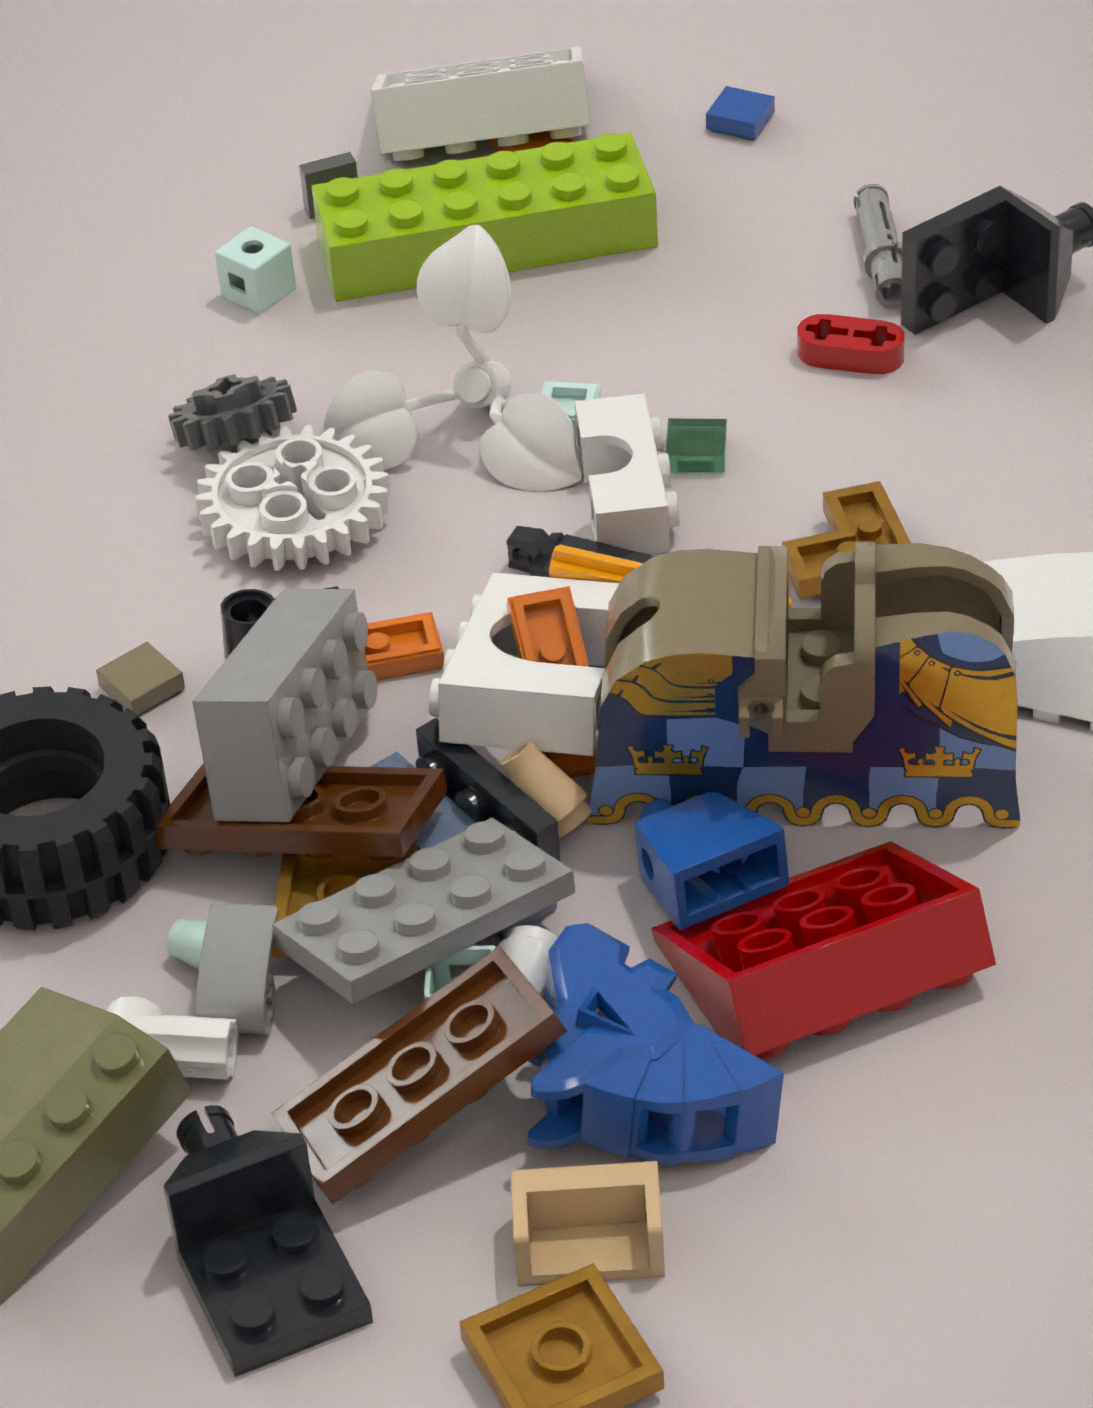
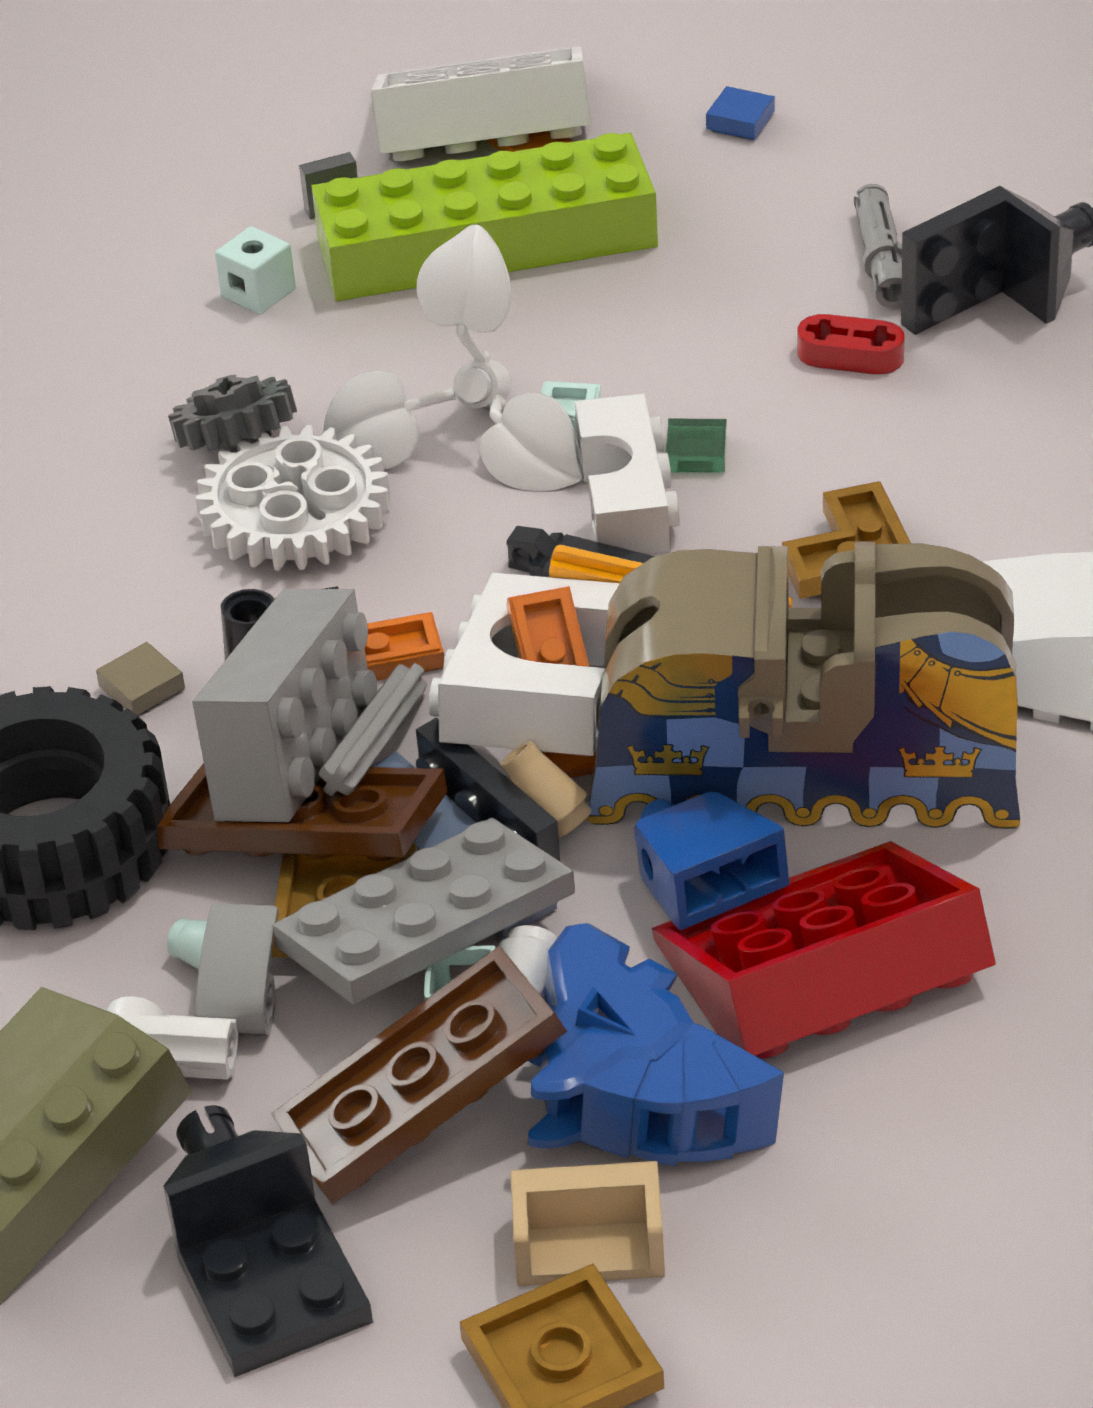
none -> light grey axle [319,663,428,796]

